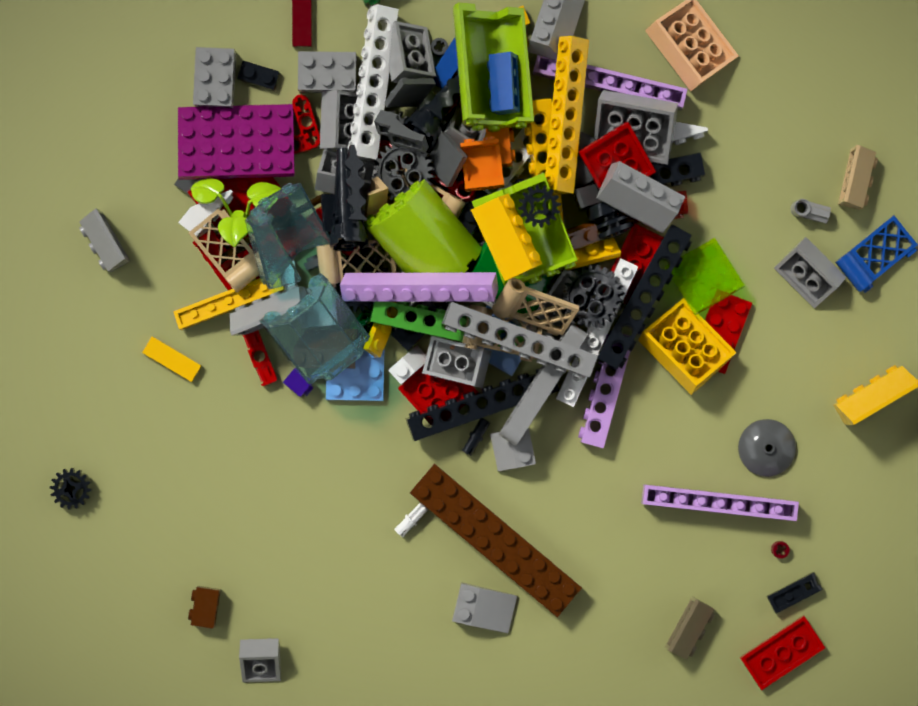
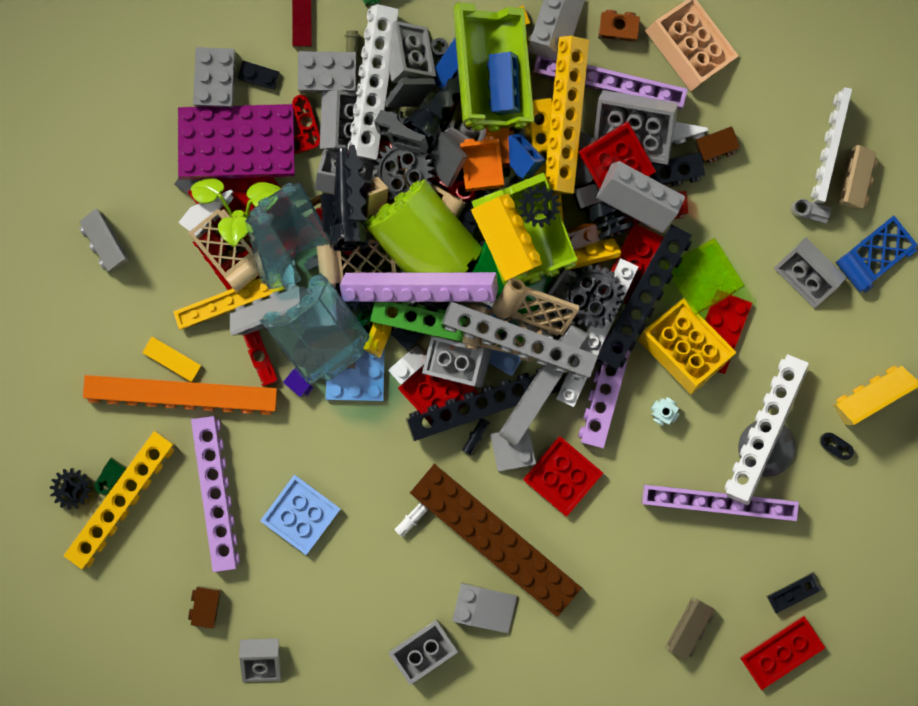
dark red bush [771,541,790,559] -> none
none -> yellow brick [63,431,175,569]
none -> orange brick [83,375,278,415]
none -> dark green piece [95,457,127,494]
none -> lavender brick [191,416,240,572]
none -> light blue plate [260,474,341,555]
none -> olive pin [344,30,360,54]
none -> light grey brick [388,618,458,685]
none -> blue slope [508,133,545,179]
none -> red plate [522,436,603,517]
none -> dark orange brick [598,10,640,42]
none -> light aqua brick [650,397,680,426]
none -> reddish brown brick [694,126,740,164]
none -> white brick [724,354,809,505]
none -> white plate [811,87,852,204]
none -> black beam [819,432,854,460]

